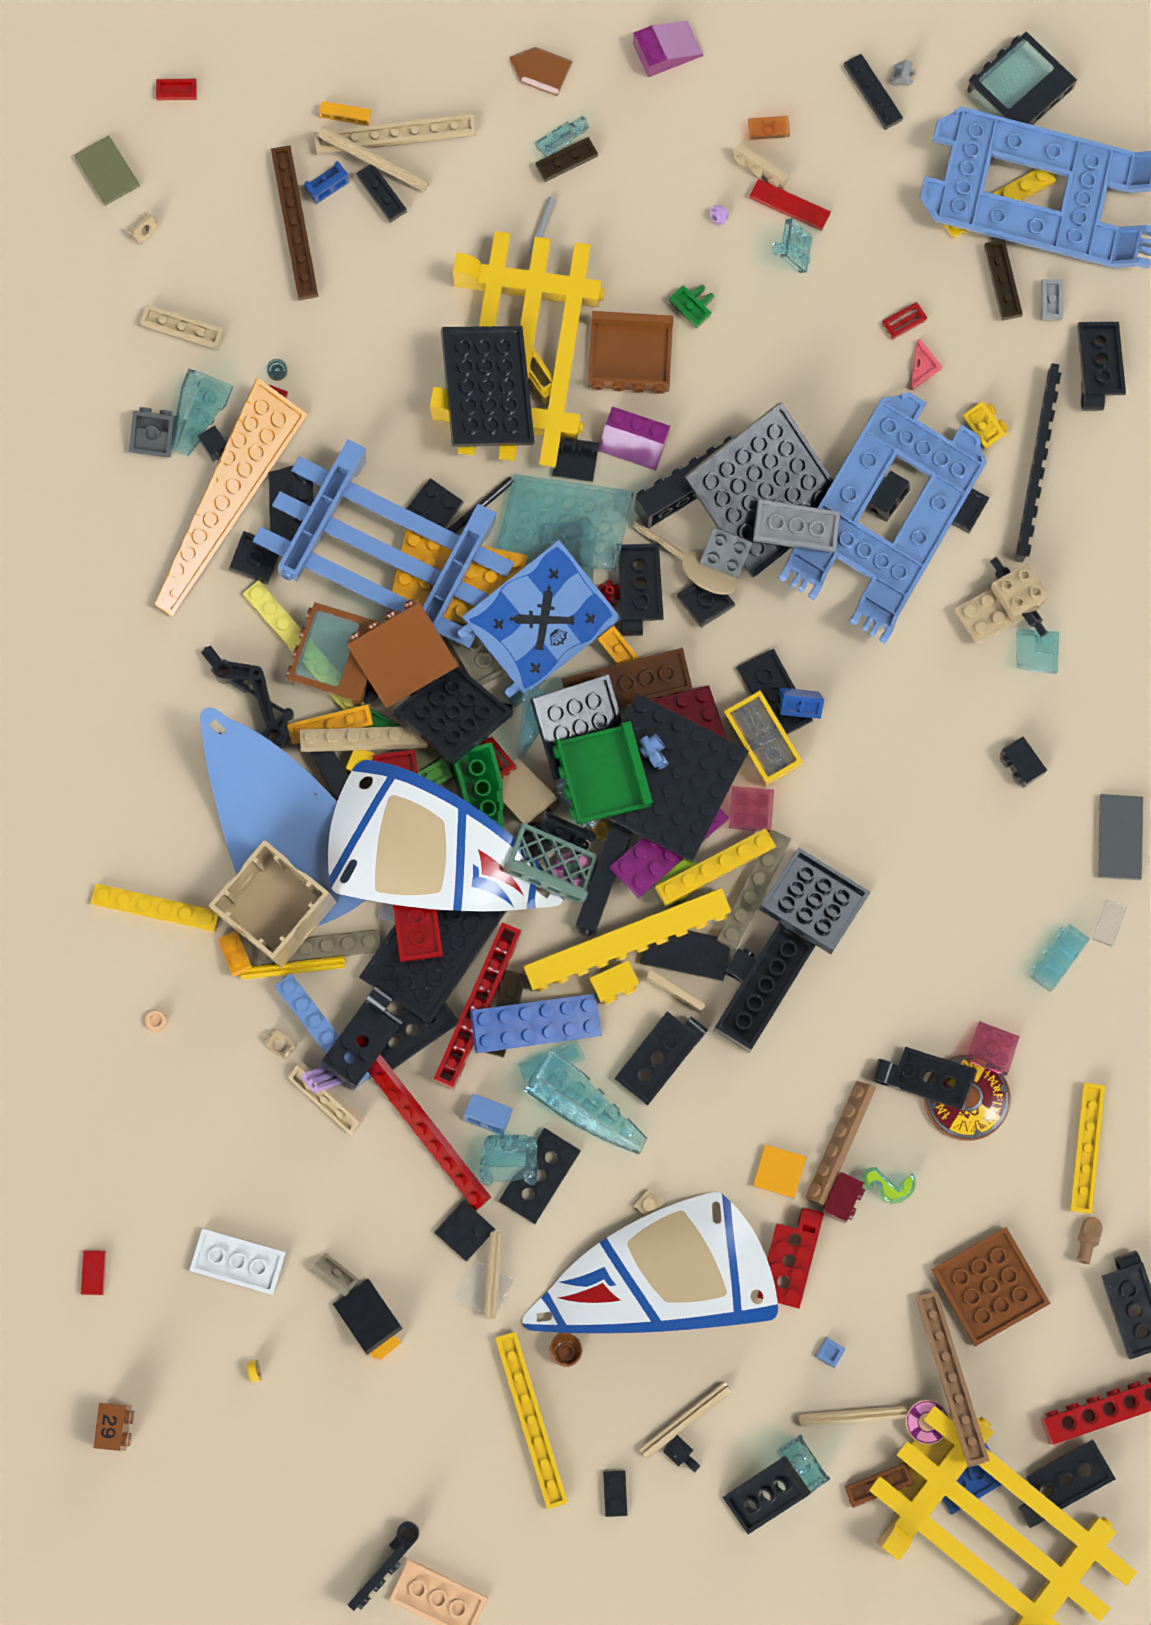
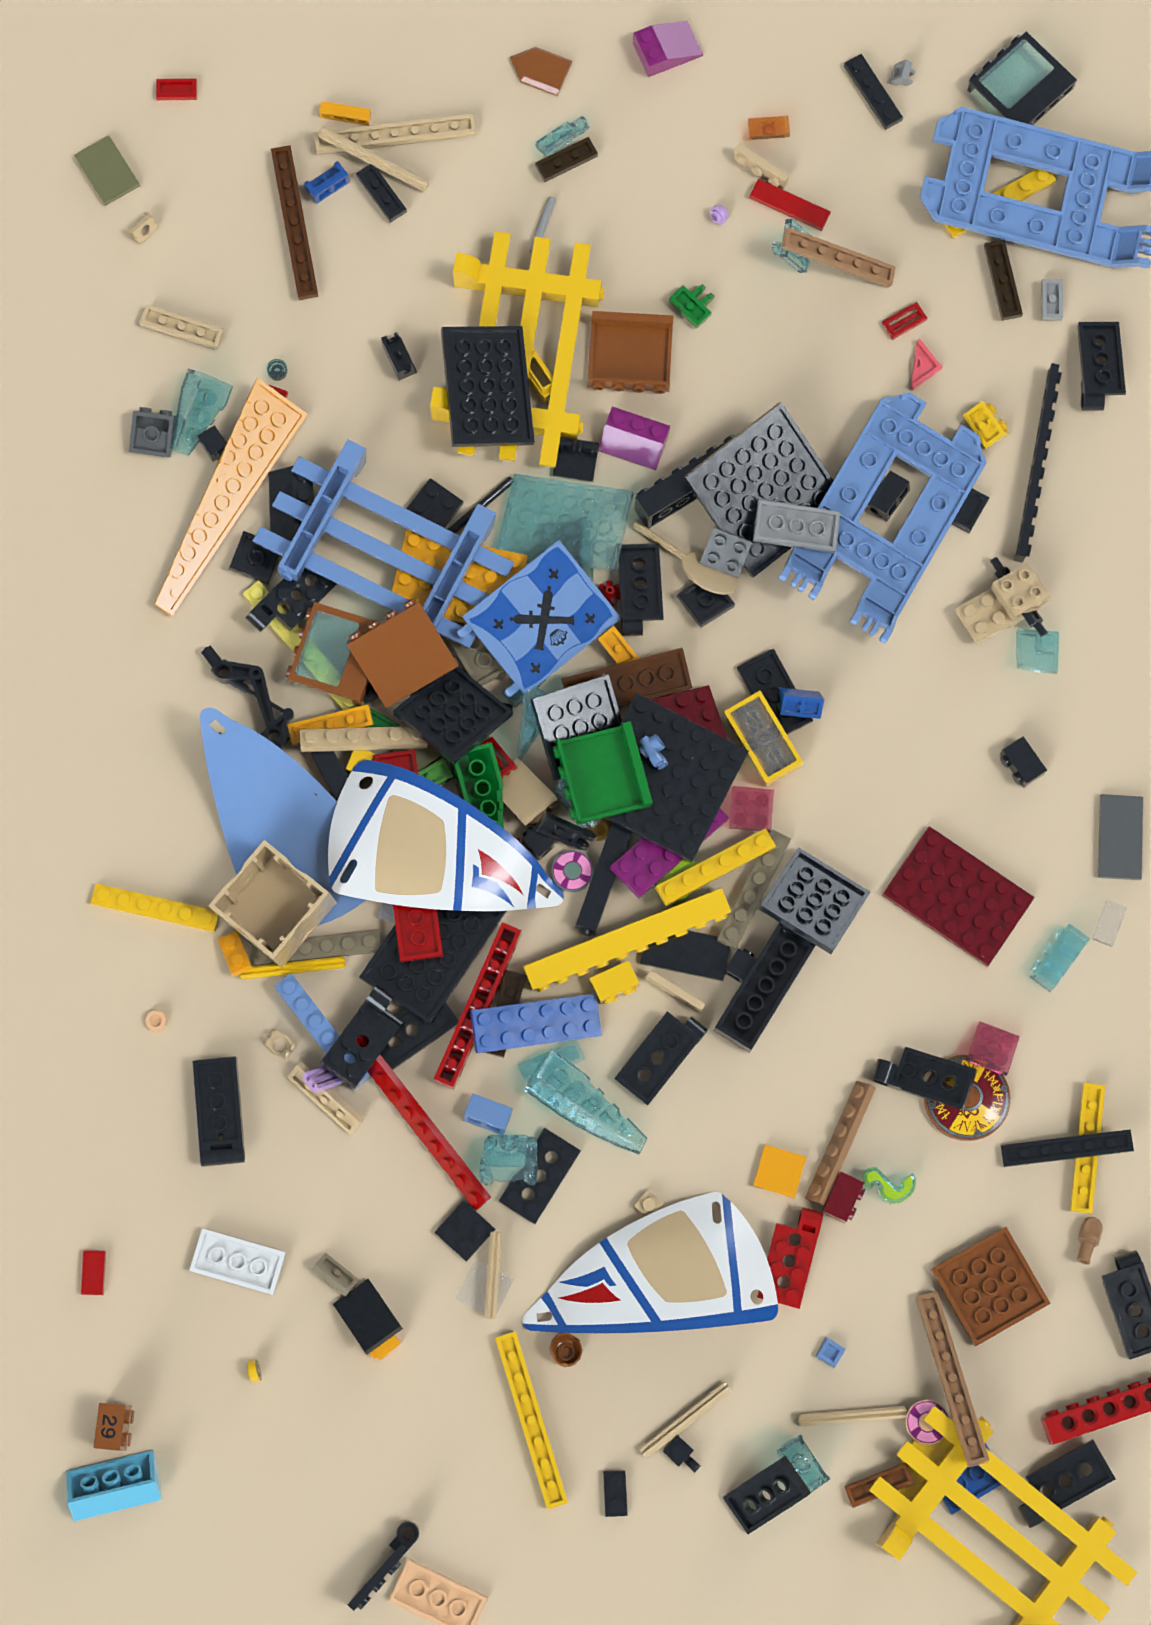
sand green fence [502,823,598,903] -> none
none -> medium azure slope [66,1450,161,1521]
none -> black hinge [193,1056,245,1167]
none -> black hinge [245,568,337,632]
none -> black hinge [381,332,417,381]
none -> medium nougat plate [781,227,896,288]
none -> dark red plate [882,826,1035,967]
none -> black tile [1001,1129,1134,1167]

